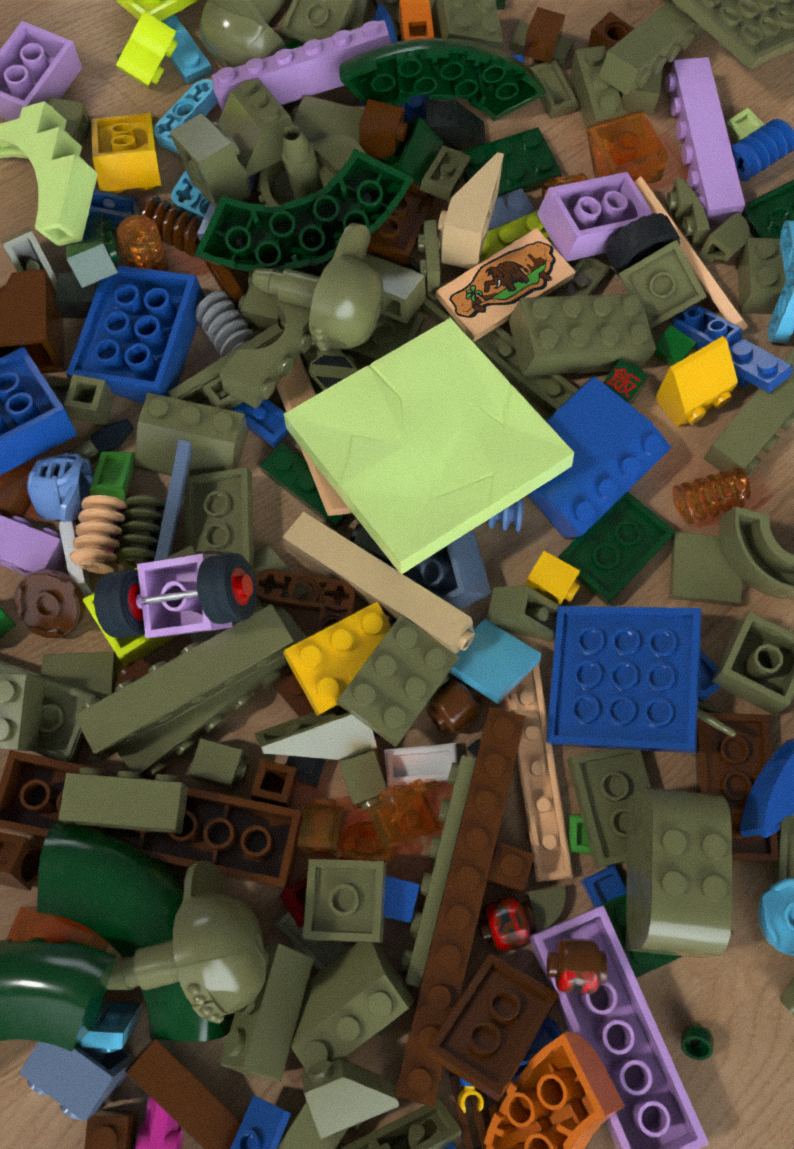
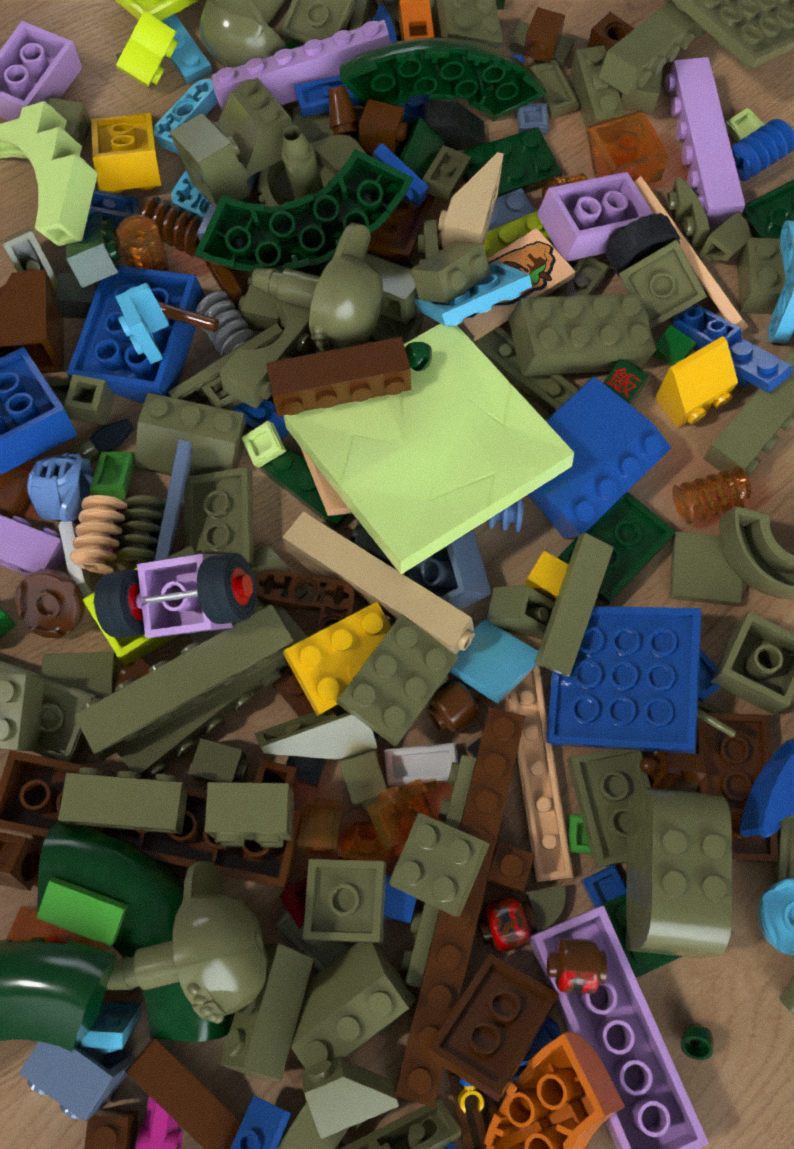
none -> bright green tile [36,877,128,947]
none -> medium azure bracket [115,283,169,364]
none -> reddish brown bar [157,301,219,332]
none -> olive brick [205,782,294,847]
none -> yellowish green tile [241,421,286,468]
none -> reddish brown brick [266,337,411,417]
none -> blue plate [294,75,361,117]
none -> reddish brown cone [328,86,359,135]
none -> blue plate [373,143,429,207]
none -> olive plate [388,813,490,918]
none -> dark green hinge [405,342,432,372]
none -> olive brick [411,241,491,303]
none -> medium azure plate [414,261,532,326]
none -> sand blue tile [516,103,549,134]
none -> olive tile [534,533,614,677]
none -> reddish brown piece [639,752,707,790]

